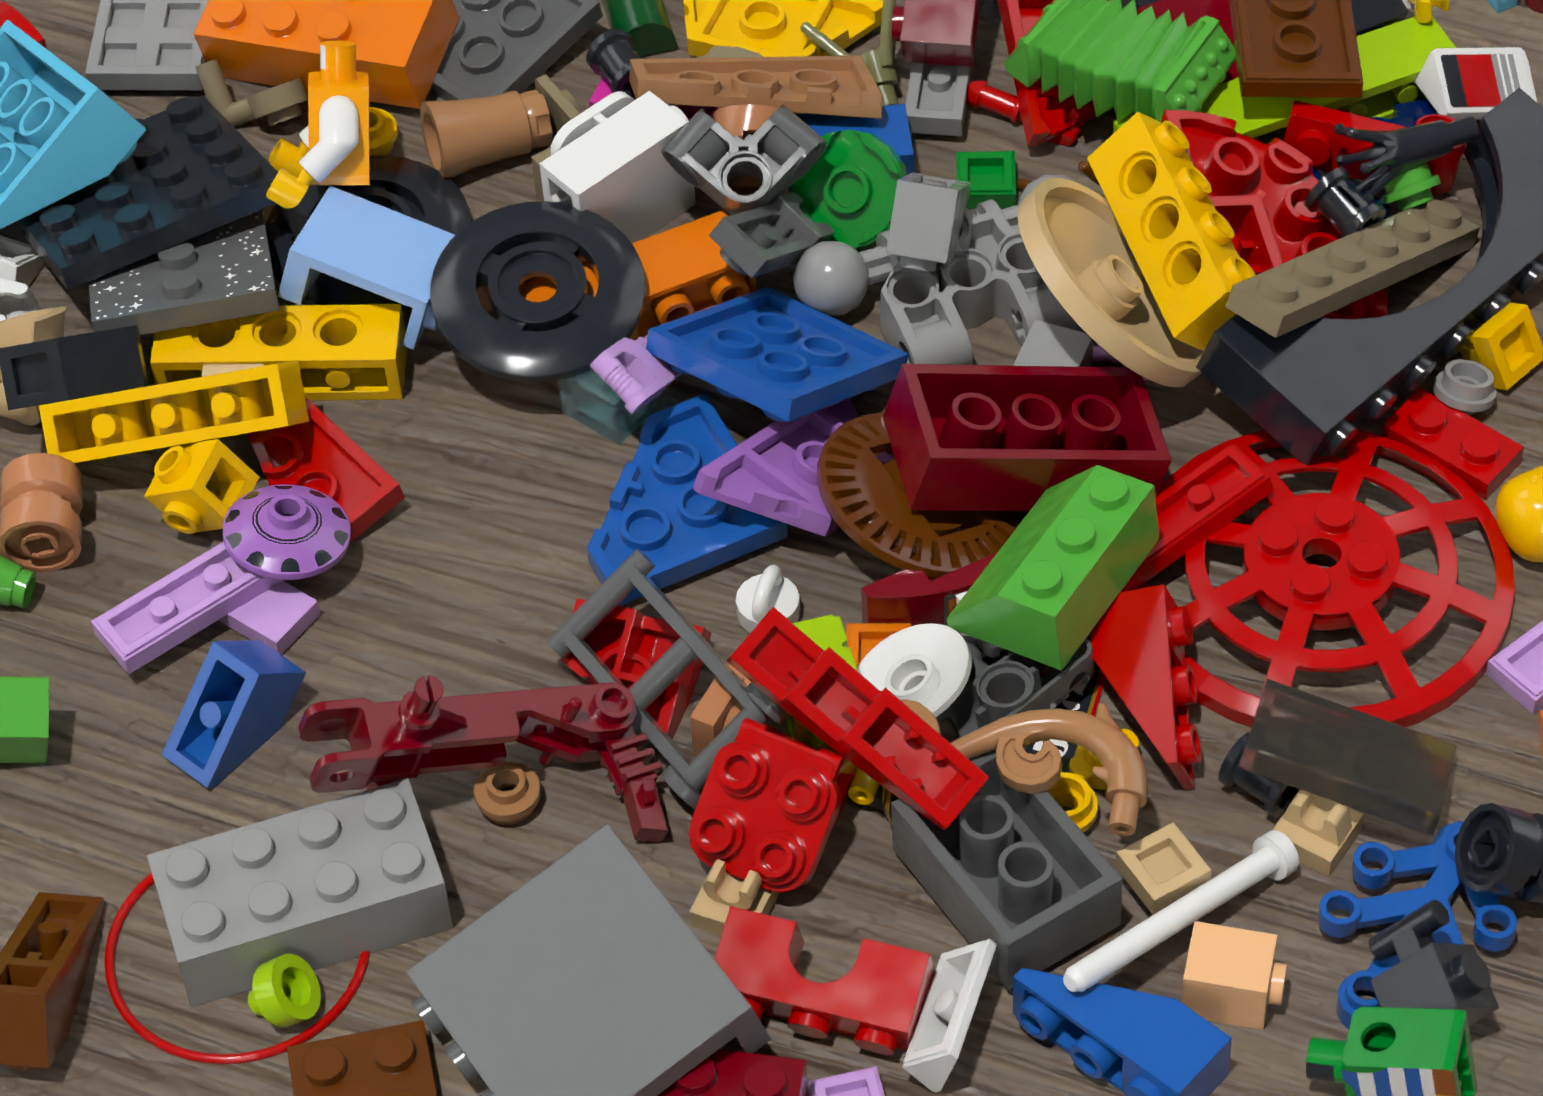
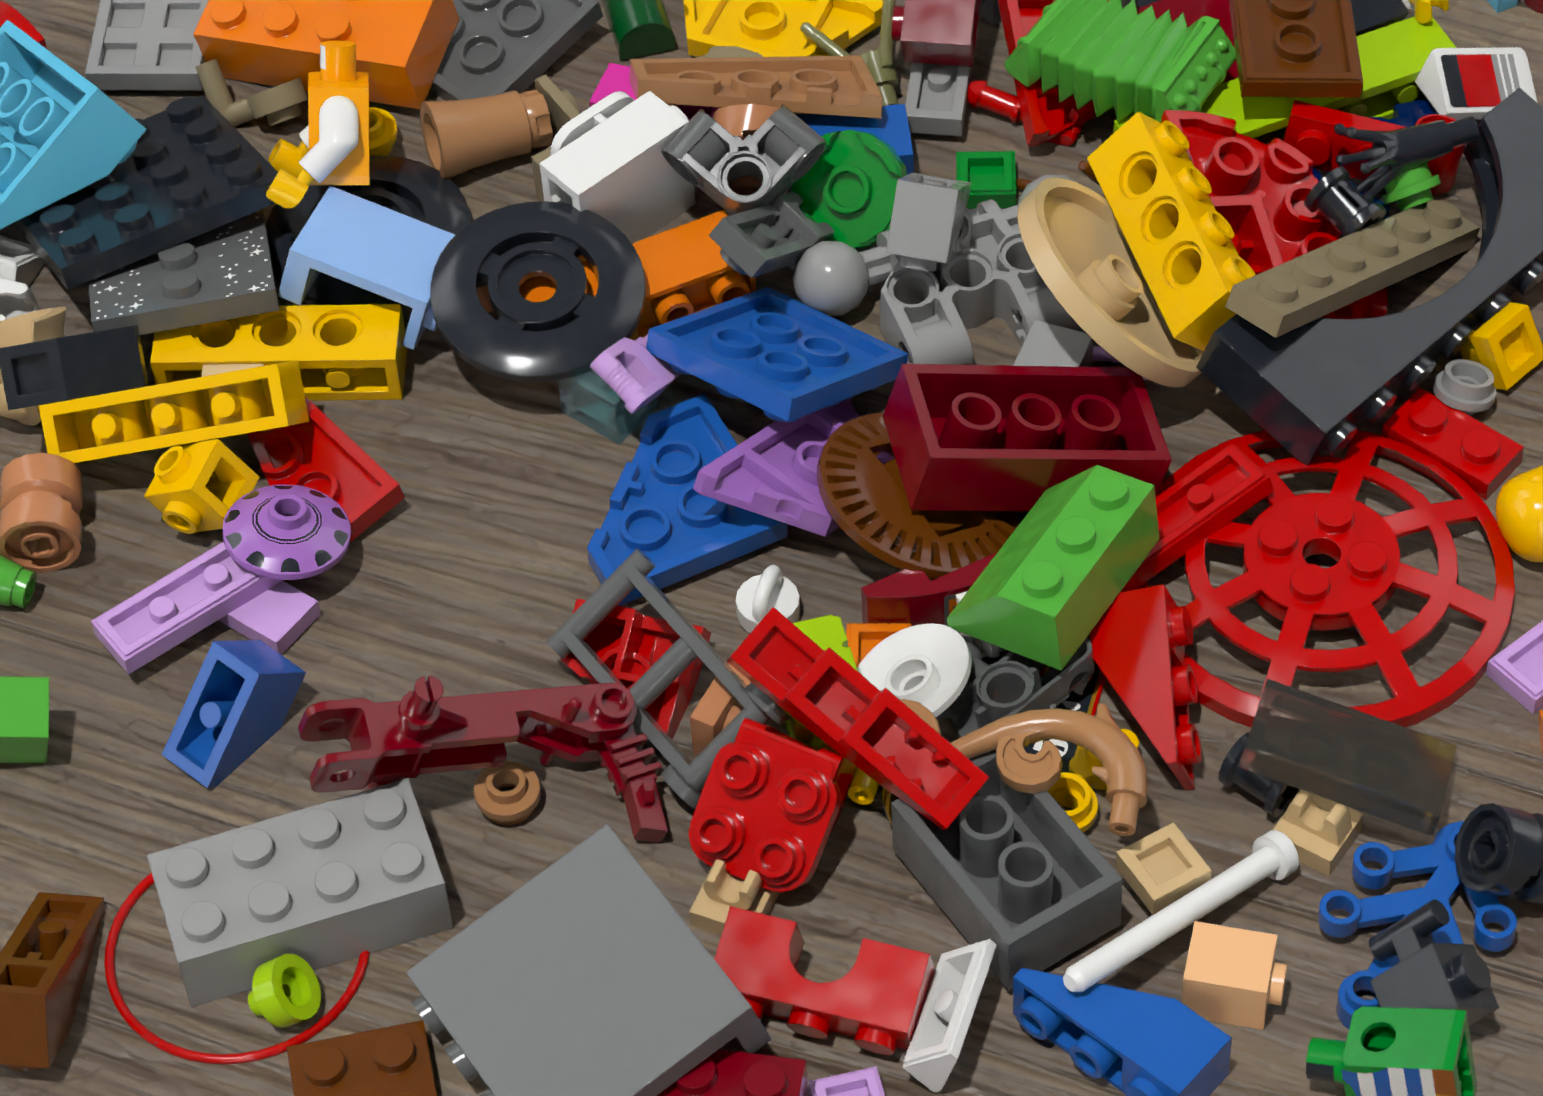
black bush [586,29,647,100] -> none

